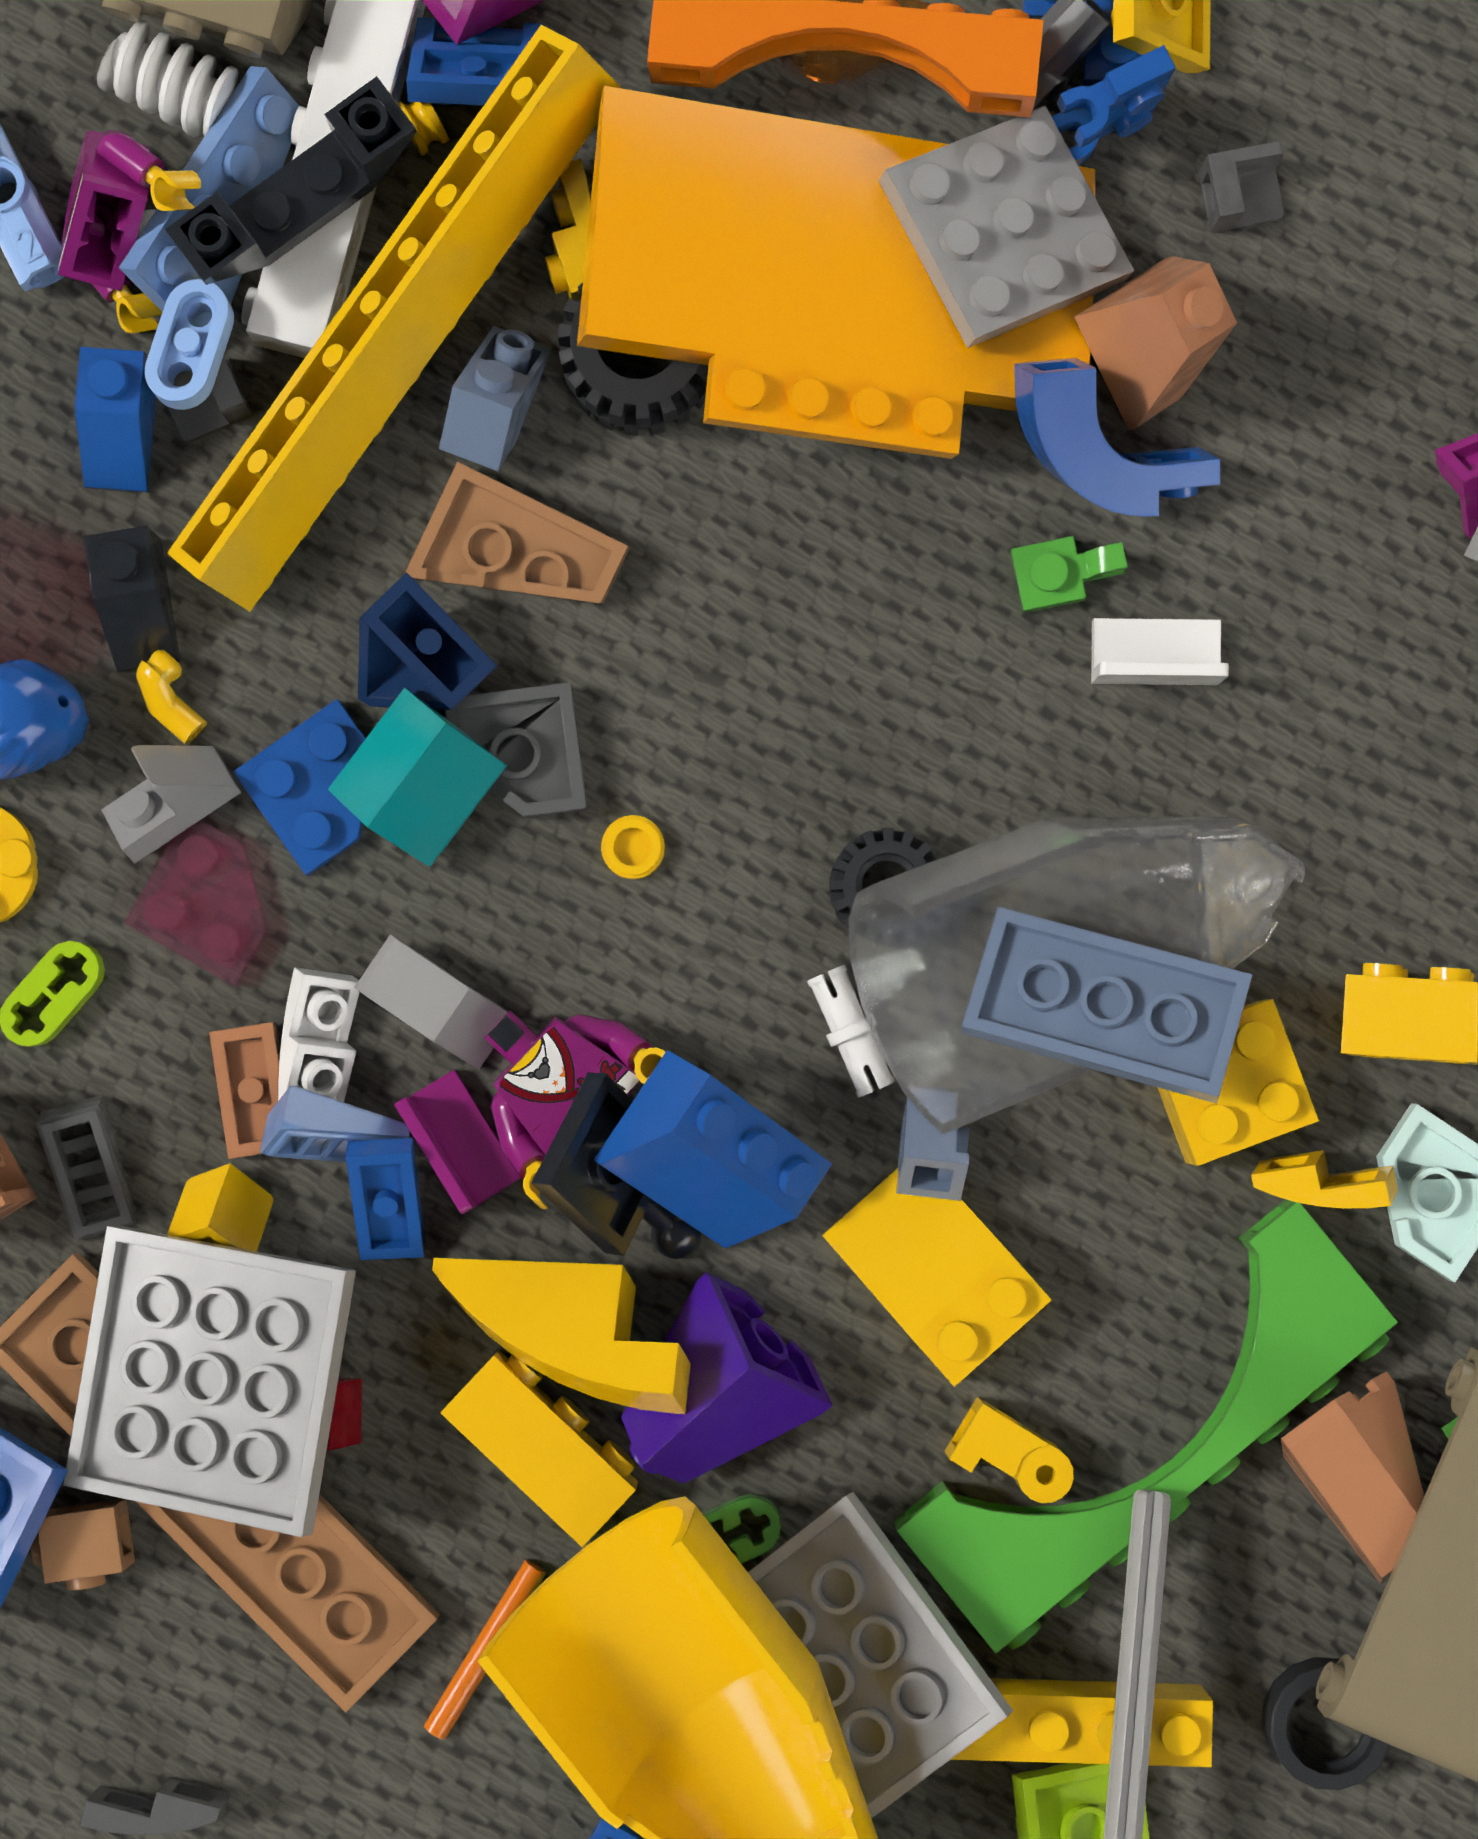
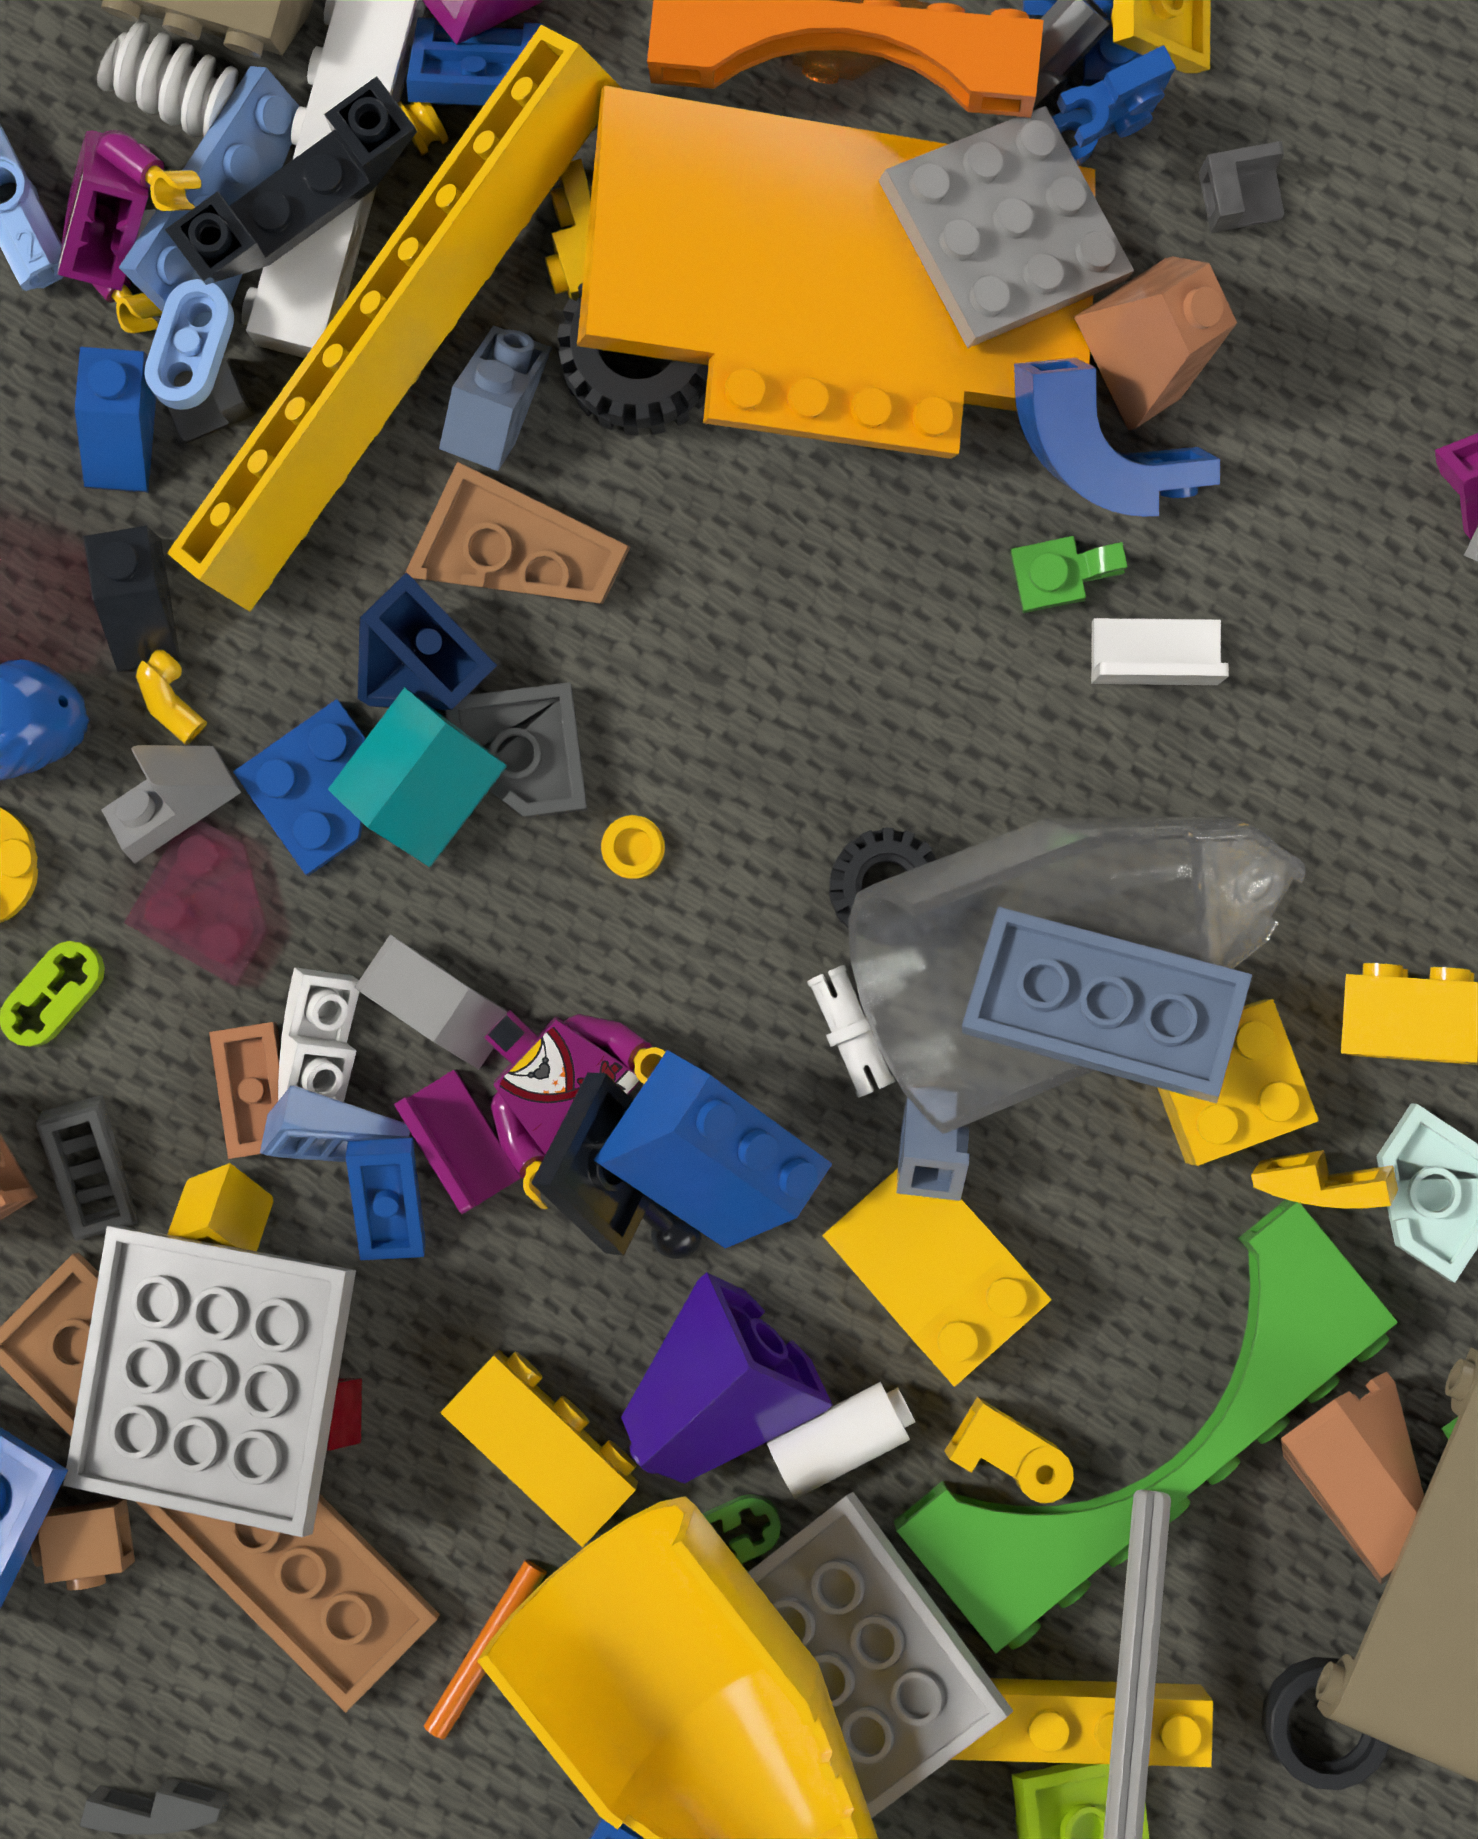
yellow slope [432,1258,691,1415] -> none
none -> white brick [767,1382,915,1499]

